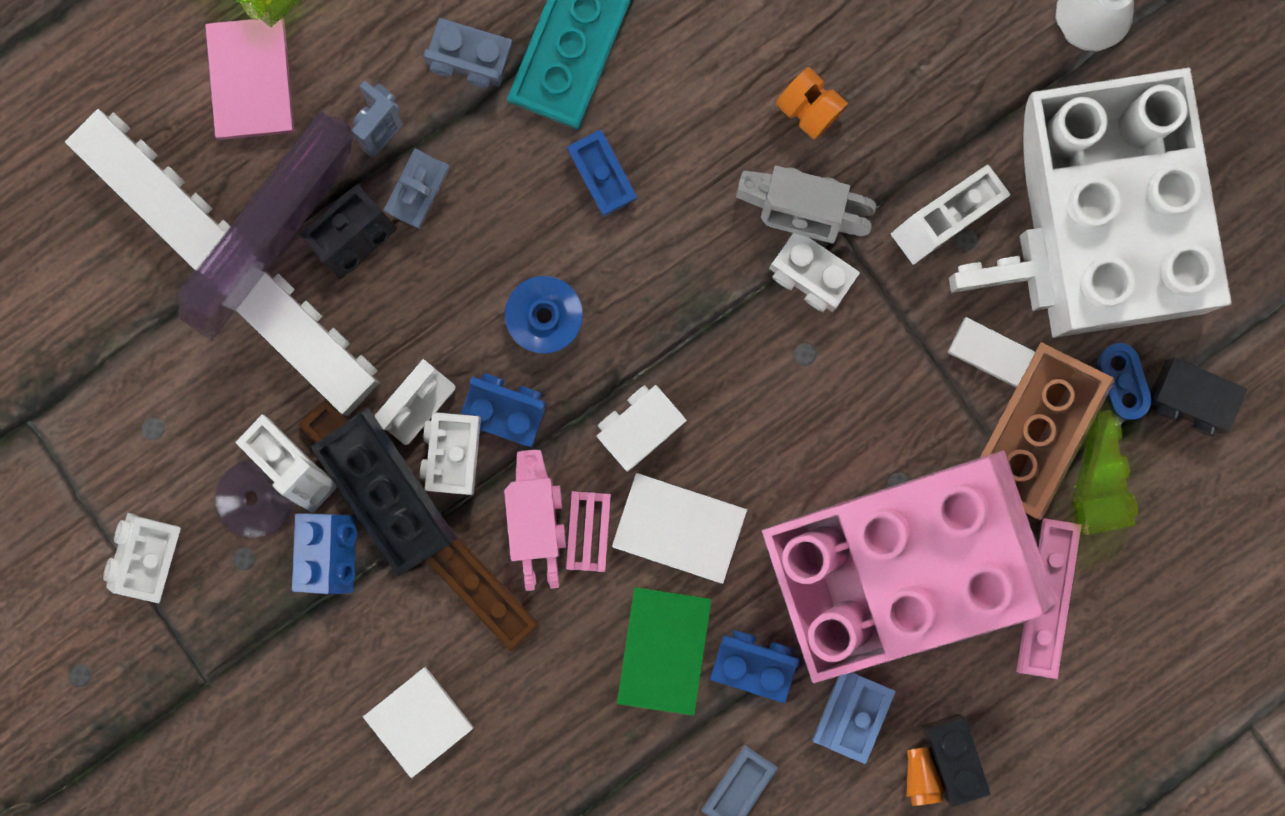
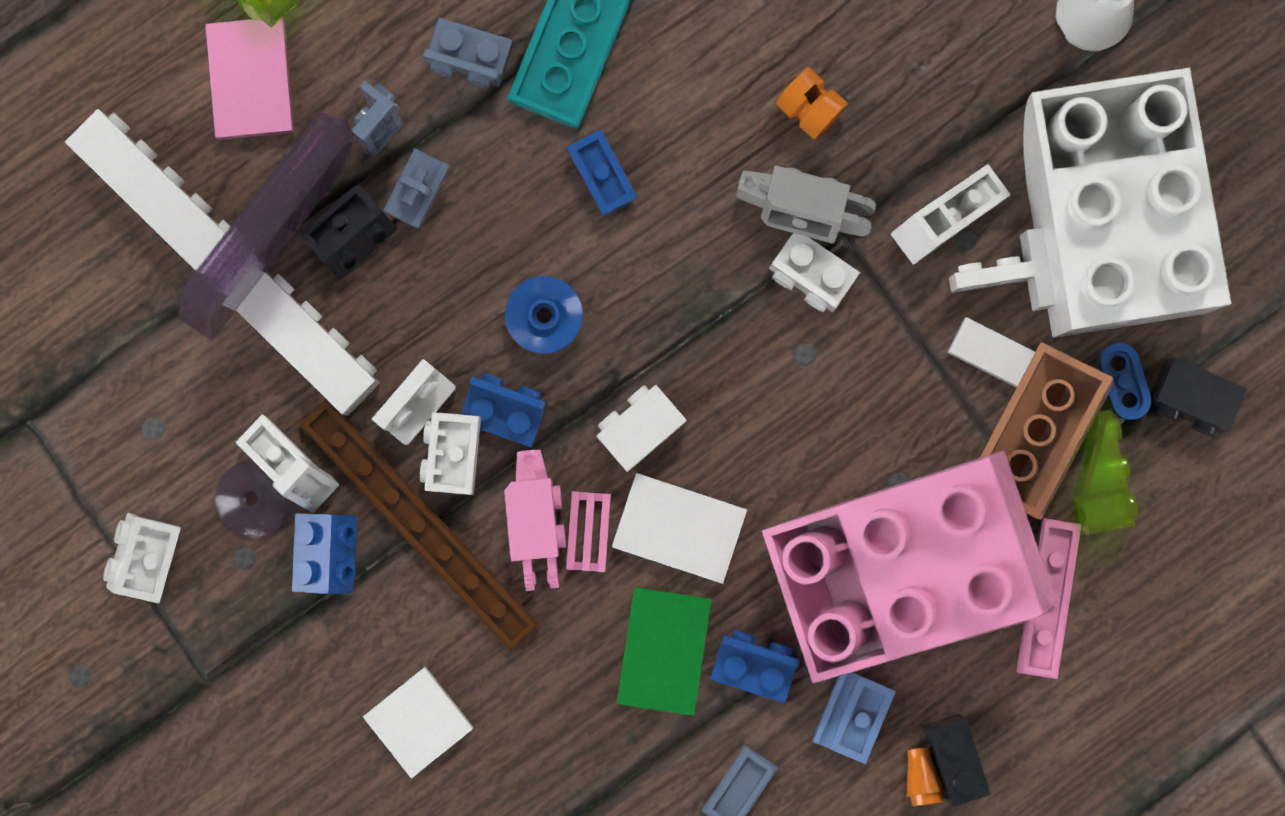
black tile [310,408,457,576] -> none

